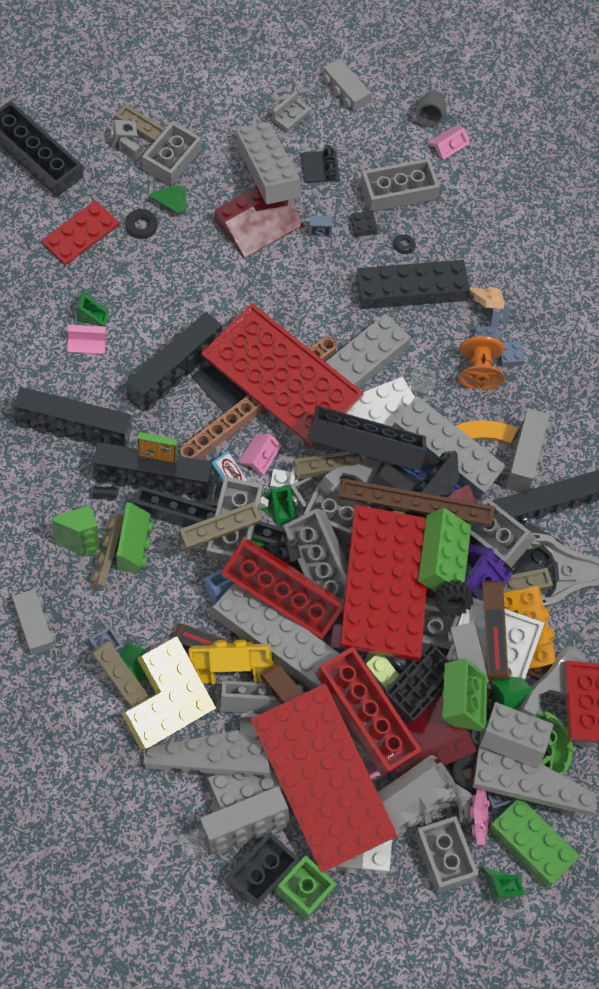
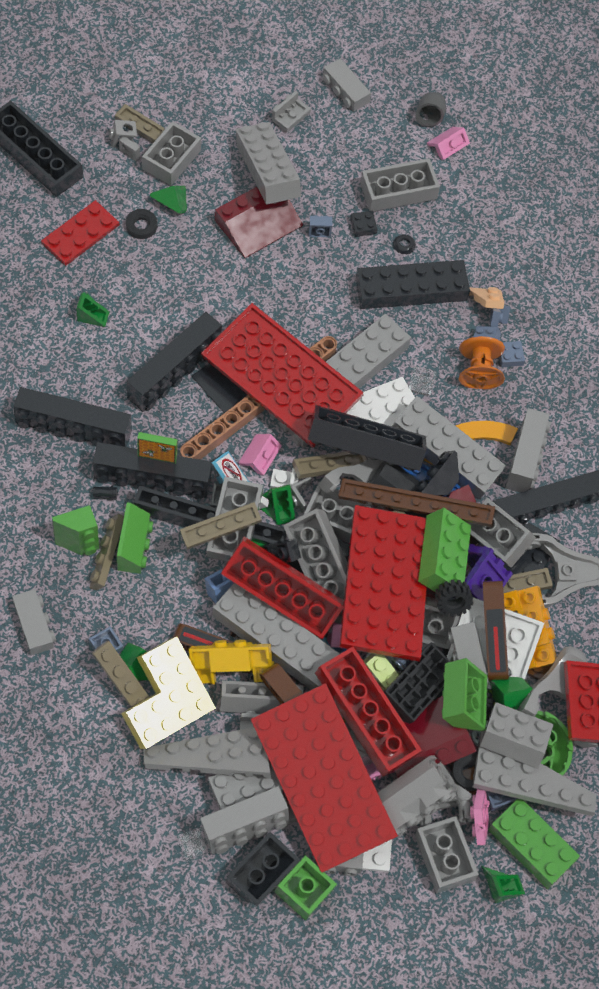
bright pink panel [67,325,106,354] -> none
black hinge [302,145,340,182] -> none

